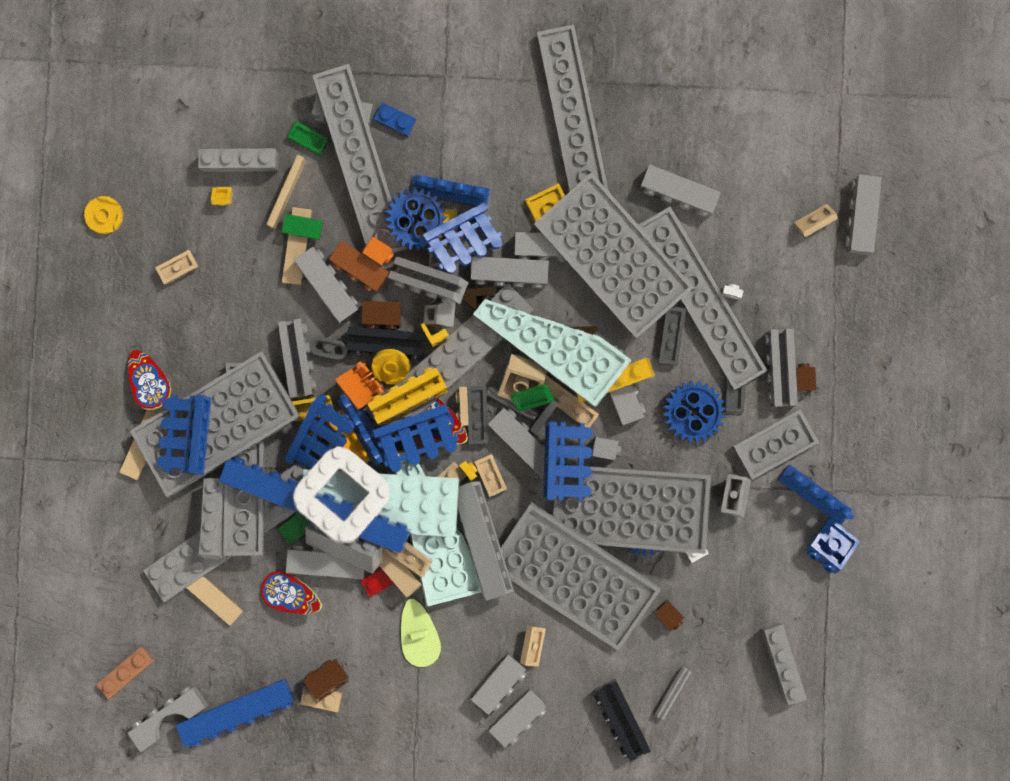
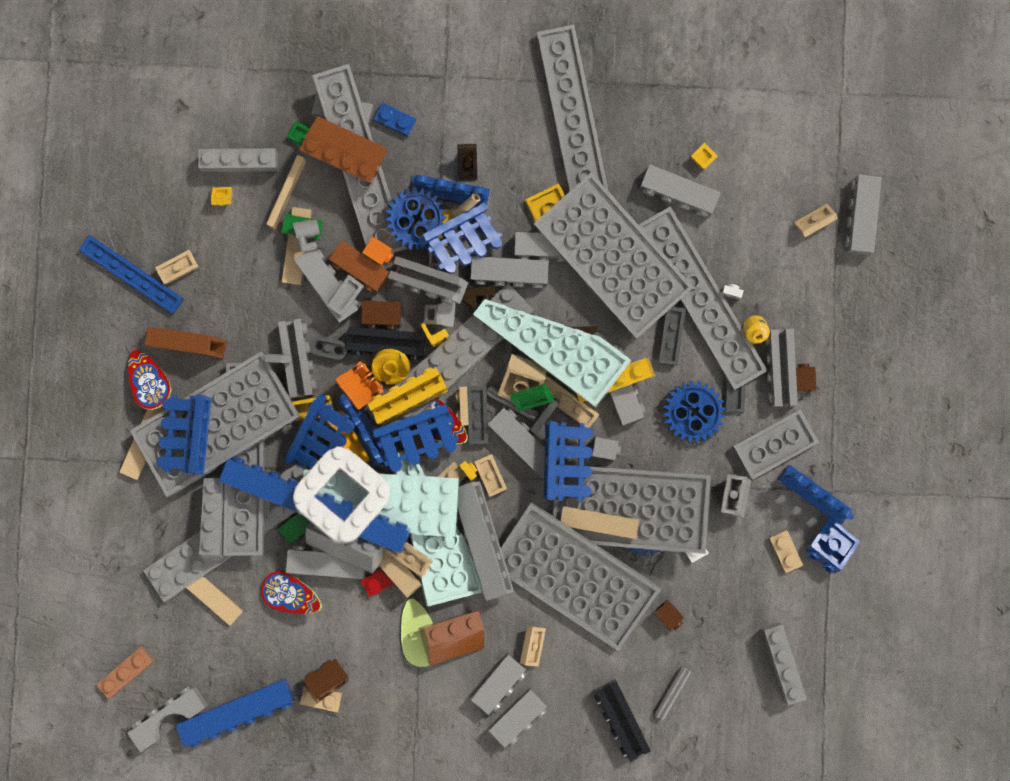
yellow tile [84,196,123,234] -> none
none -> blue tile [79,235,184,315]
none -> dark orange slope [144,327,227,359]
none -> light grey tile [265,354,292,363]
none -> light grey piece [293,219,320,252]
none -> dark orange slope [300,116,388,184]
none -> light grey tile [326,275,364,317]
none -> dark orange slope [419,611,484,665]
none -> tan piece [452,193,480,218]
none -> dark brown slope [457,144,478,180]
none -> tan tile [561,506,640,539]
none -> yellow plate [690,143,718,171]
none -> yellow head [743,315,770,344]
none -> tan plate [769,530,803,573]

